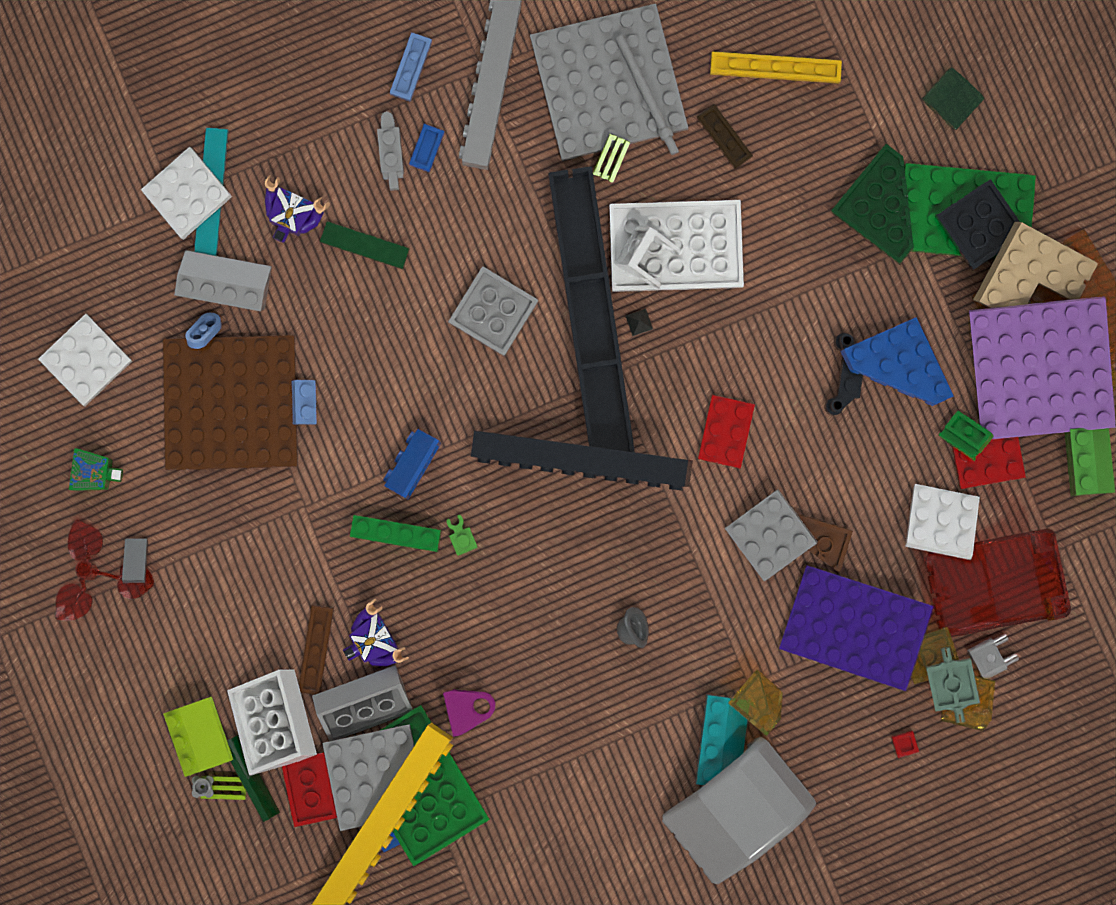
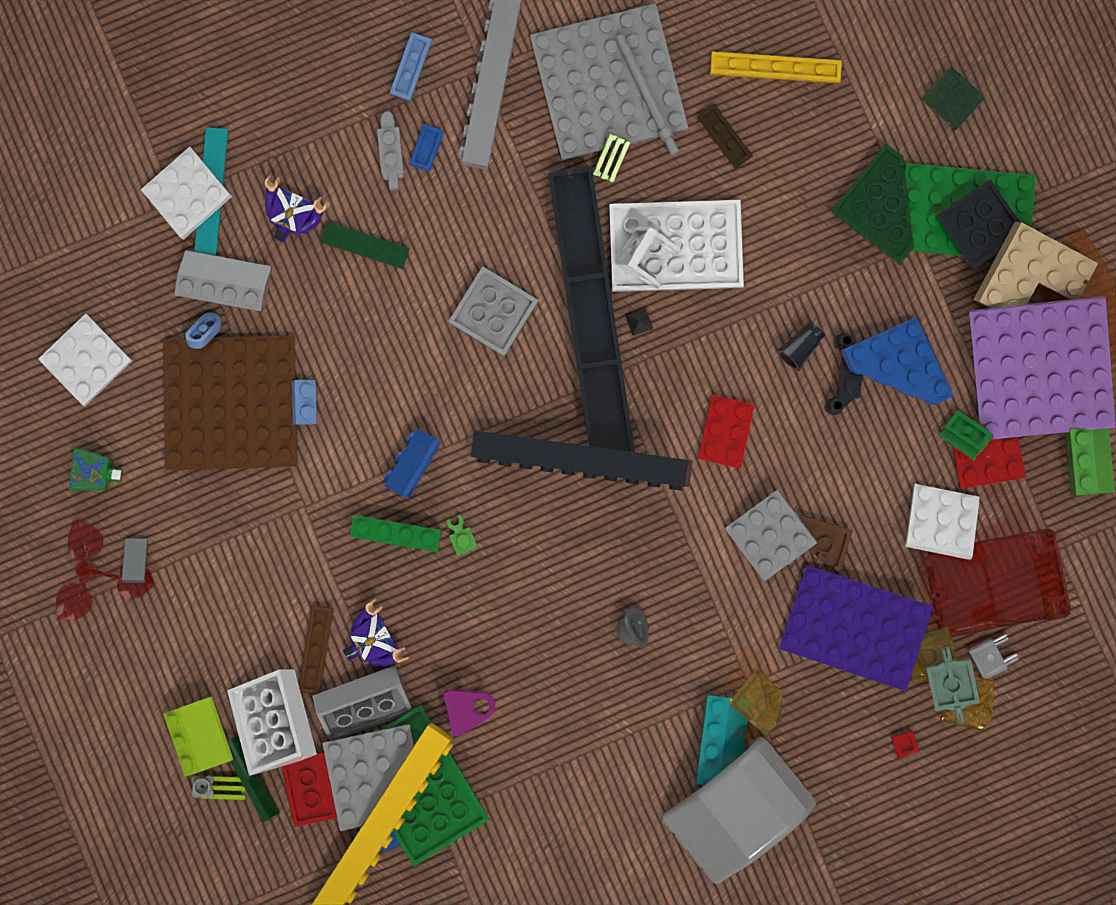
none -> black plant [777,322,825,371]

